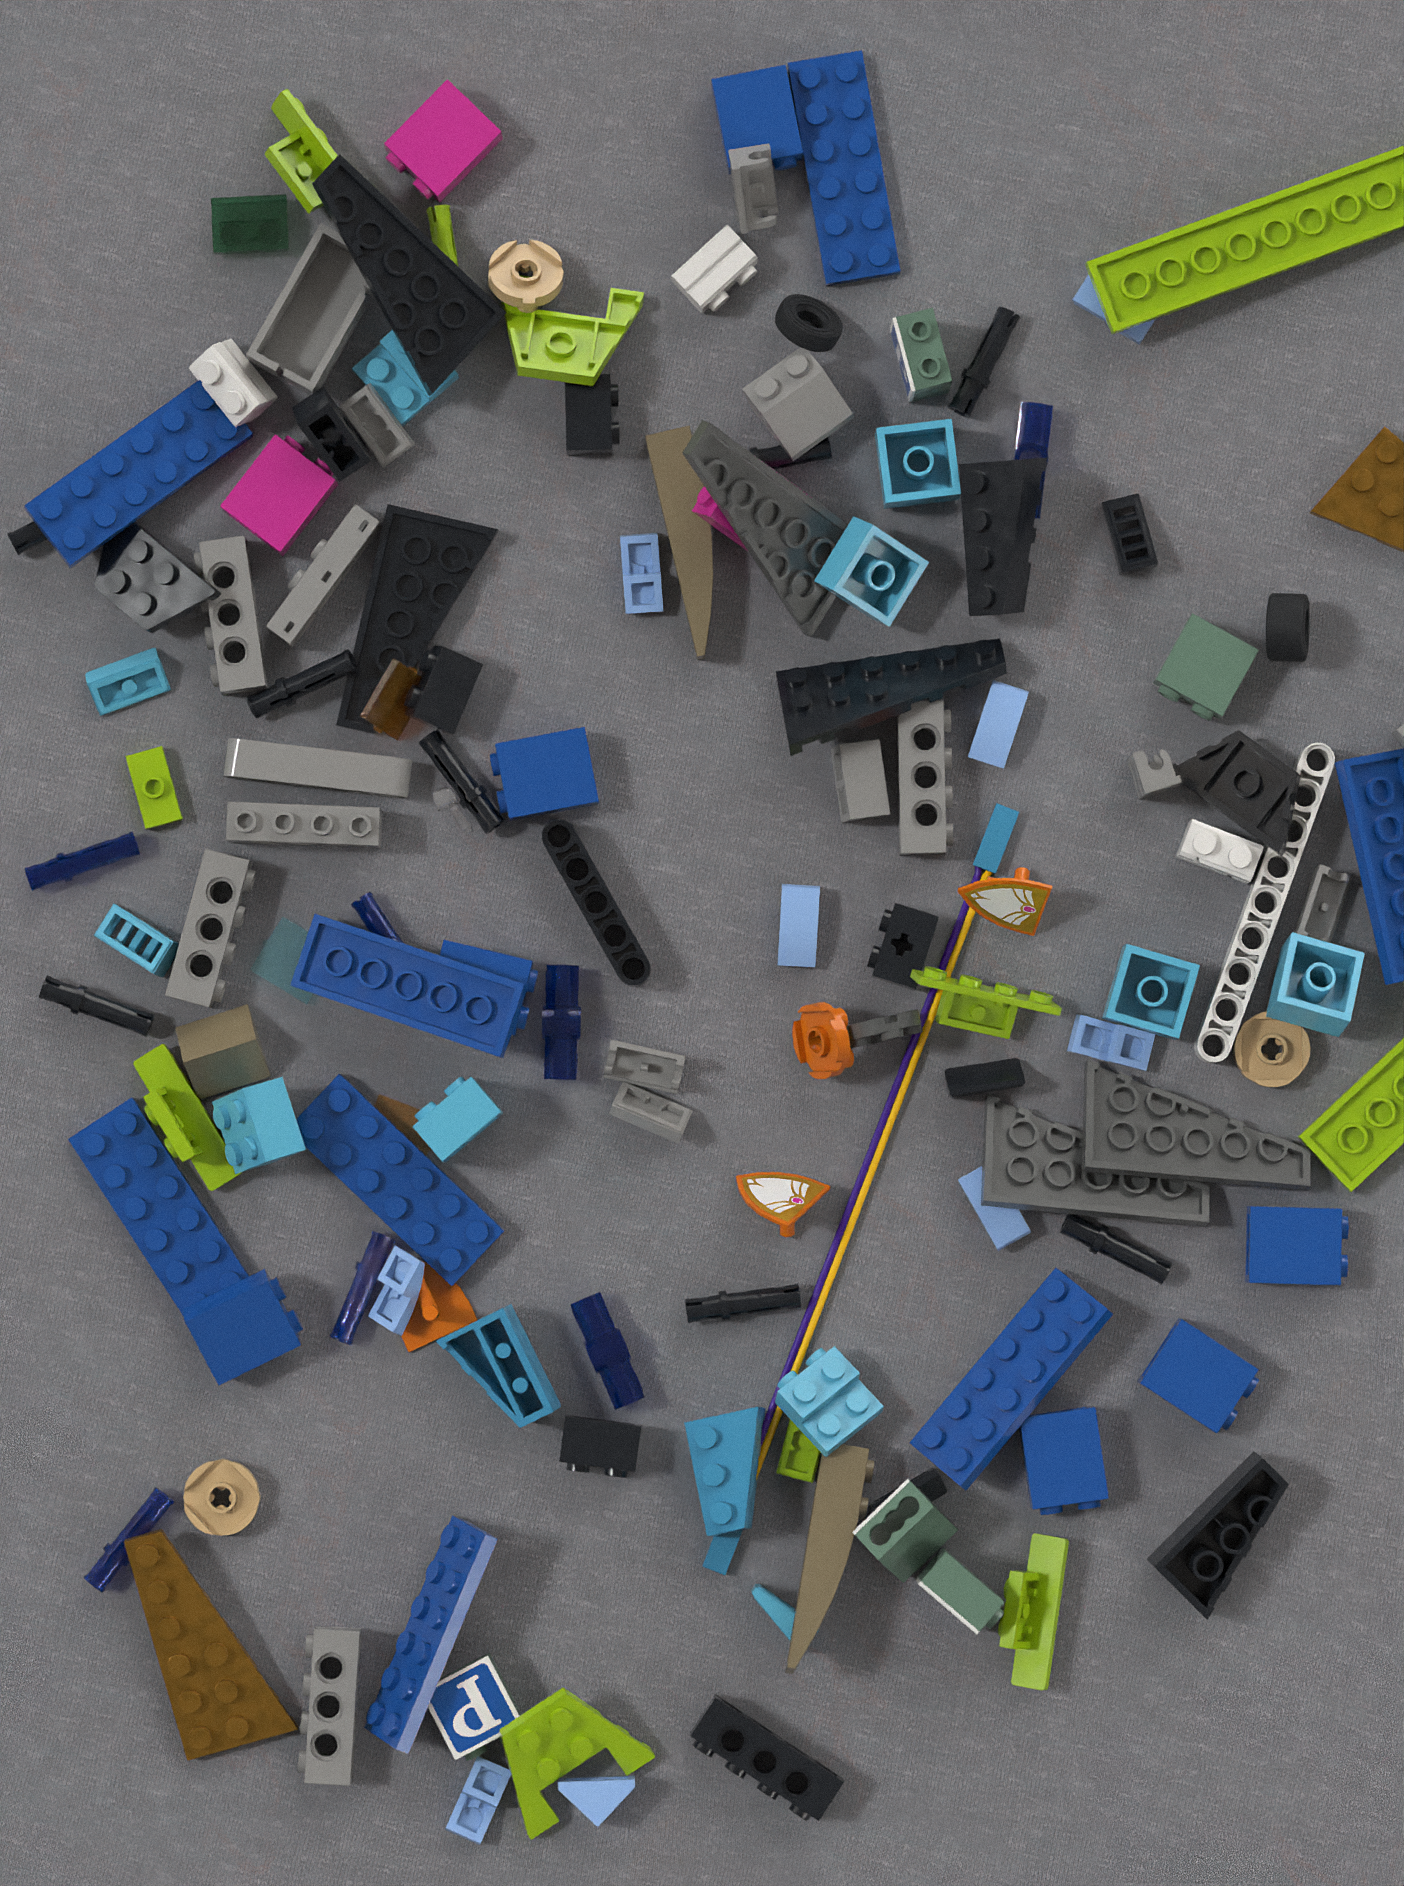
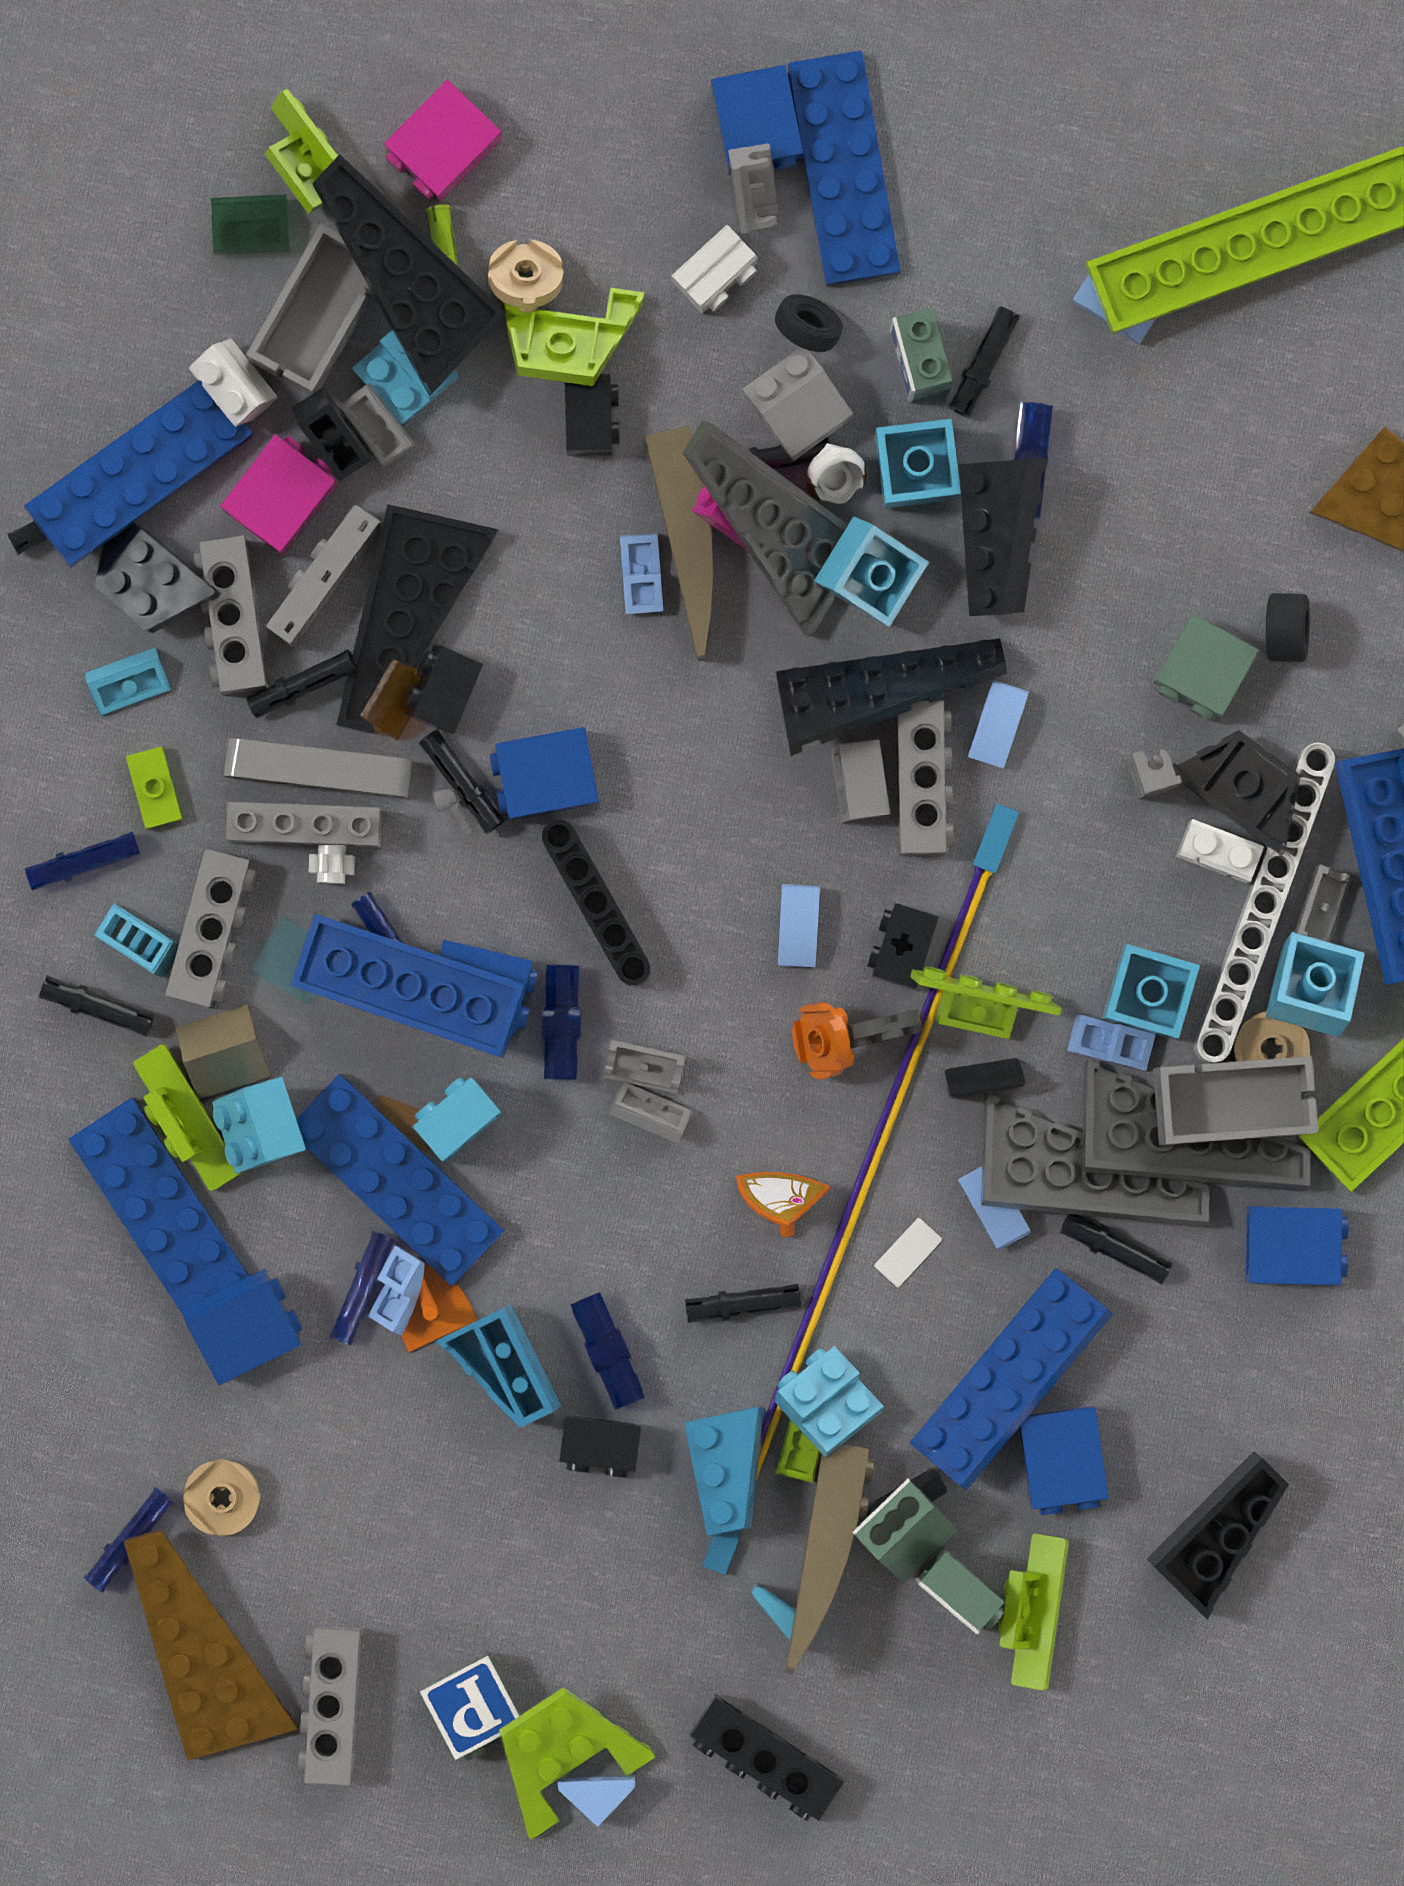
blue plate [364,1515,498,1754] -> none
light blue slope [445,1756,511,1845] -> none
shield [958,867,1052,936] -> none
black slope [1101,493,1158,576] -> none
blue brick [1137,1318,1259,1433] -> none
none -> white gear [308,844,355,884]
none -> white hair [805,443,867,505]
none -> white sticker [874,1218,942,1288]
none -> light grey piece [1153,1056,1318,1145]

